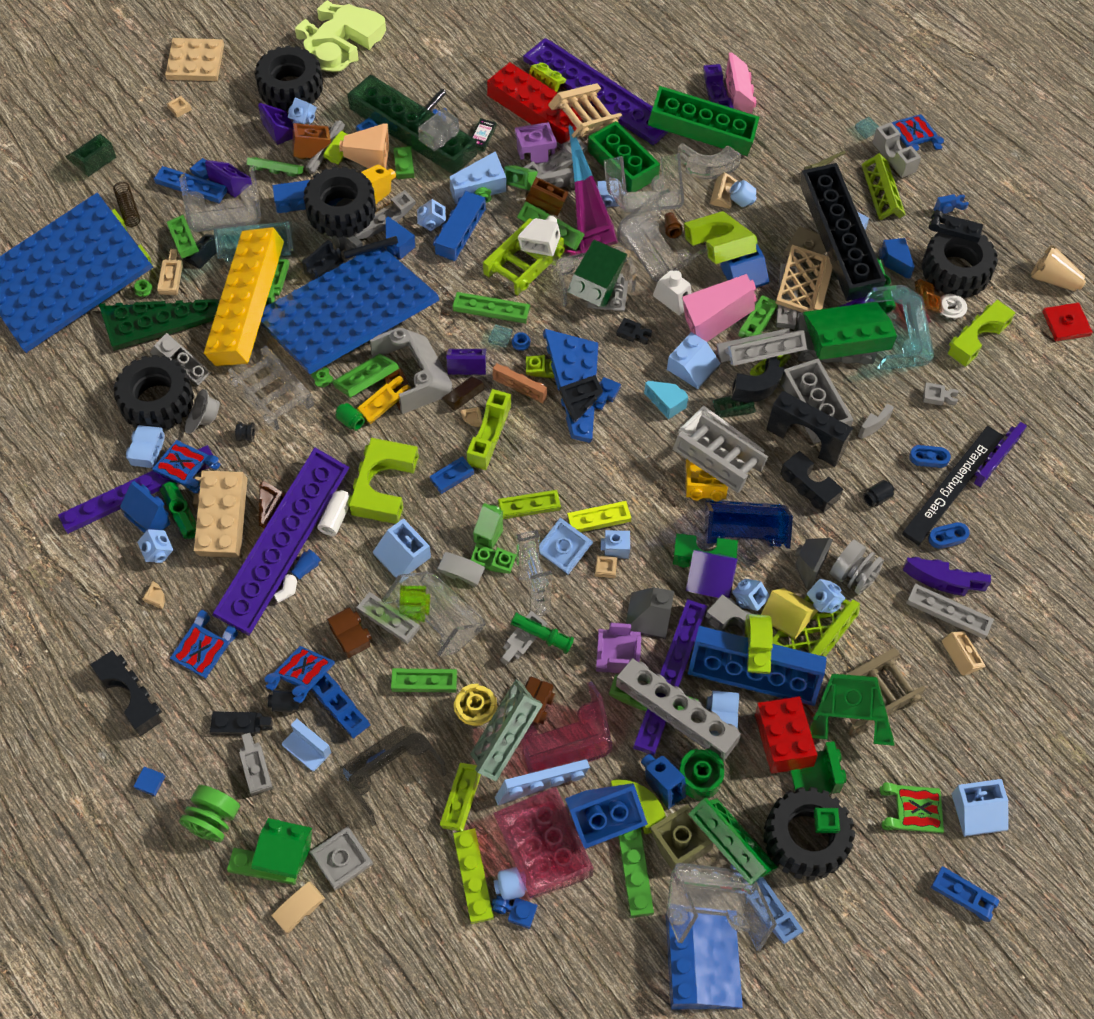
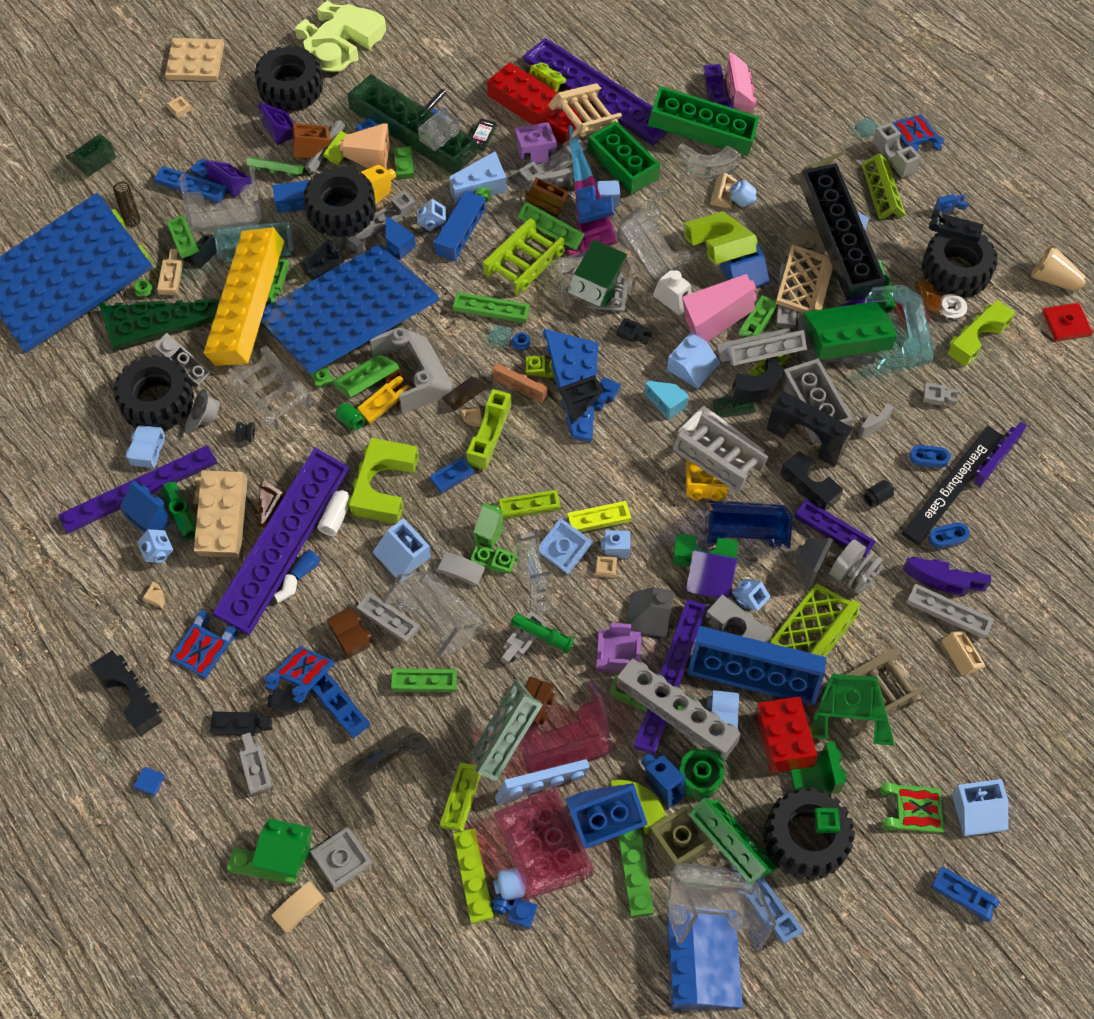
blue flag [152,440,221,494] -> none
bright green wheel [179,785,240,843] -> none
light blue panel [282,719,331,771] -> none
light blue brick [288,97,317,125] -> none
black bar [343,236,399,259] -> none
clear neon green slope [399,585,430,622] -> none
dark purple slope [446,349,486,375] -> none
light yellow cone [454,684,497,726] -> none
bright green slope [504,165,538,190] -> none
white torso [518,215,560,256] -> none
clear windscreen [604,153,684,213] -> none
reddish brown cone [664,212,683,239] -> none
lime arch [745,614,773,674] -> none
light yellow slope [761,588,818,640] -> none
light blue brick [807,579,846,614] -> none
blue slope [879,238,915,278] -> none
none -> blue plate [576,185,615,224]
none -> dark purple plate [794,500,876,558]

